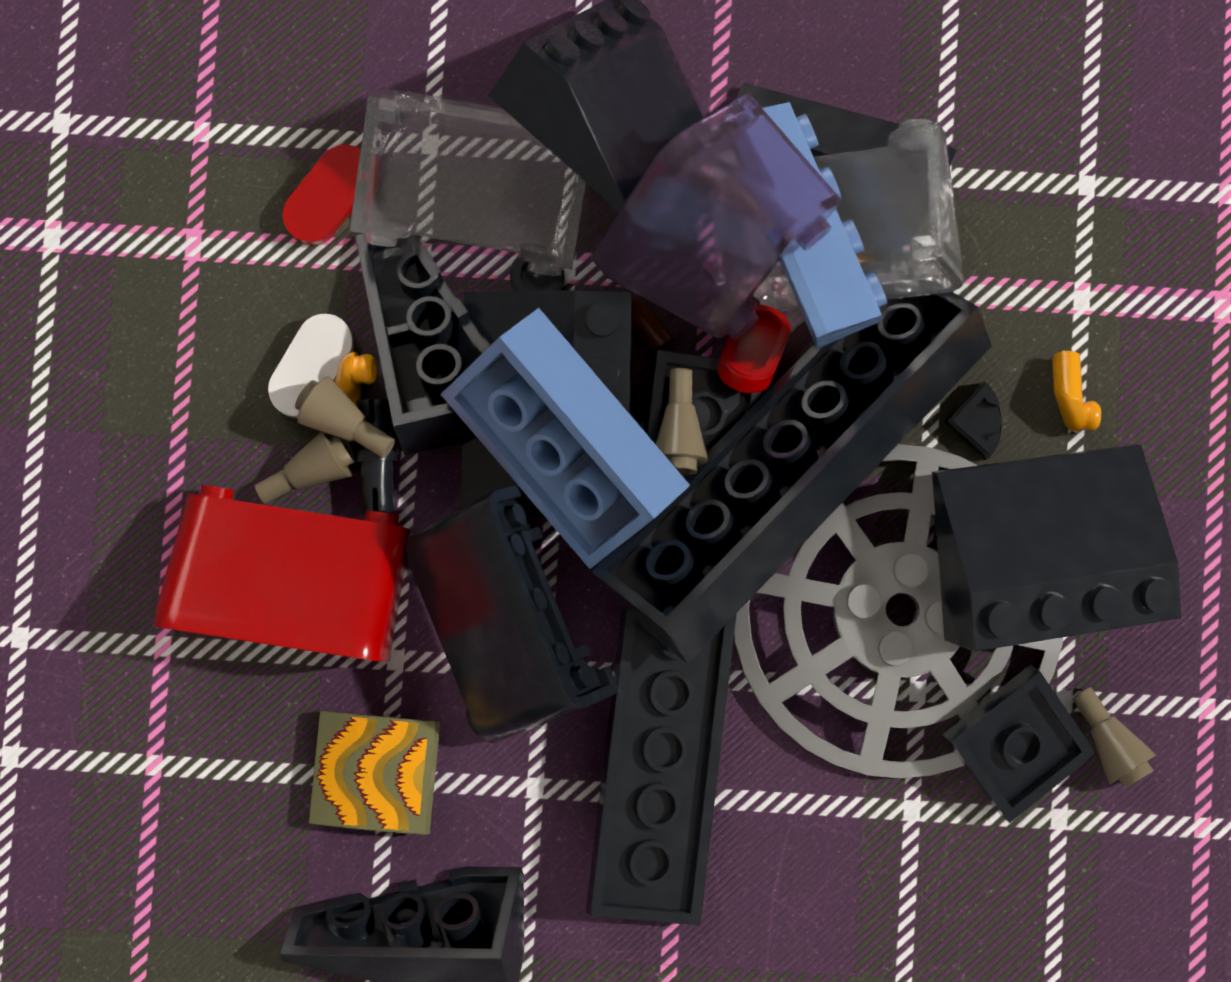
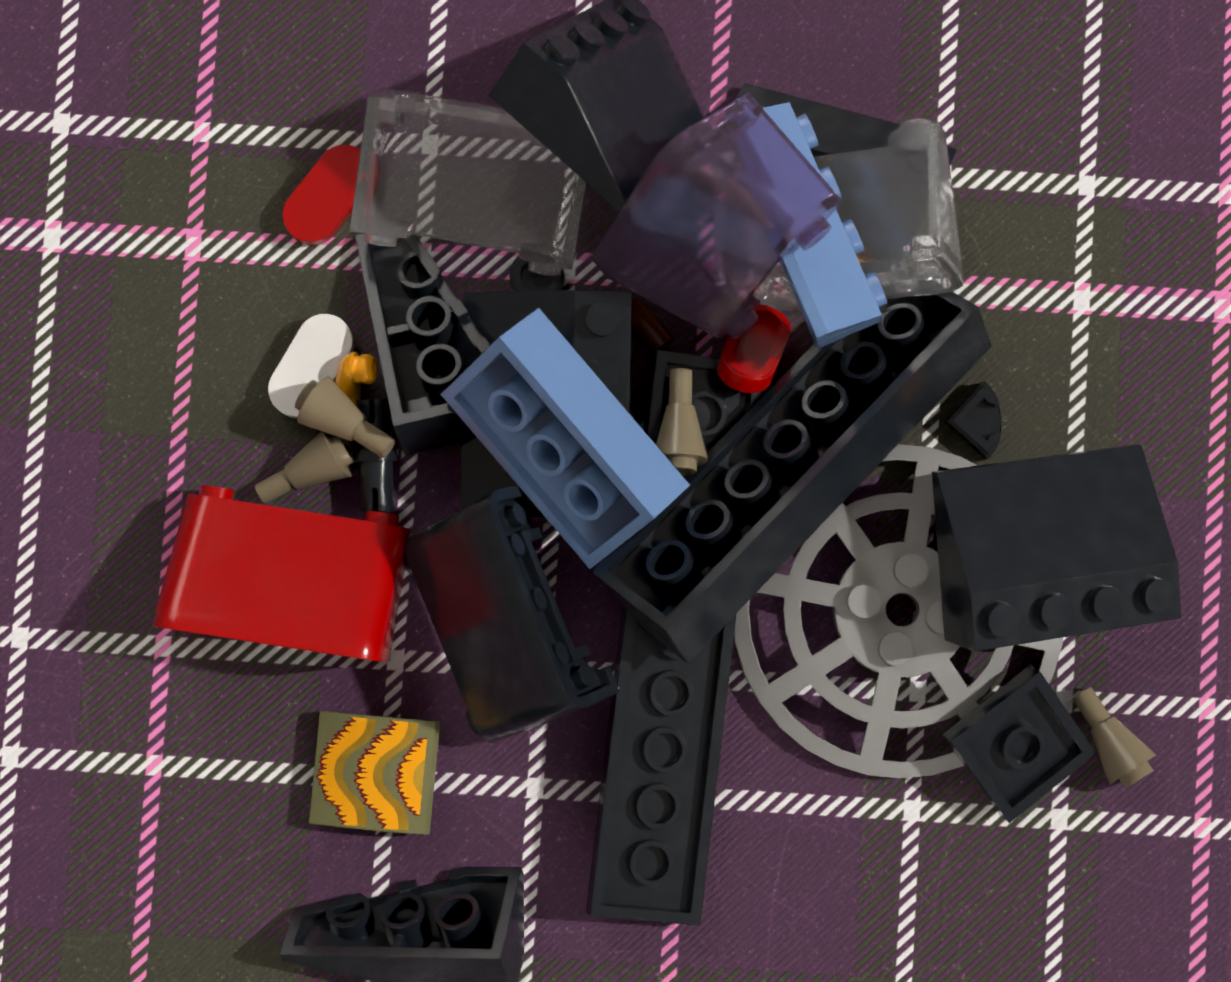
light orange arm [1052,351,1101,433] -> none

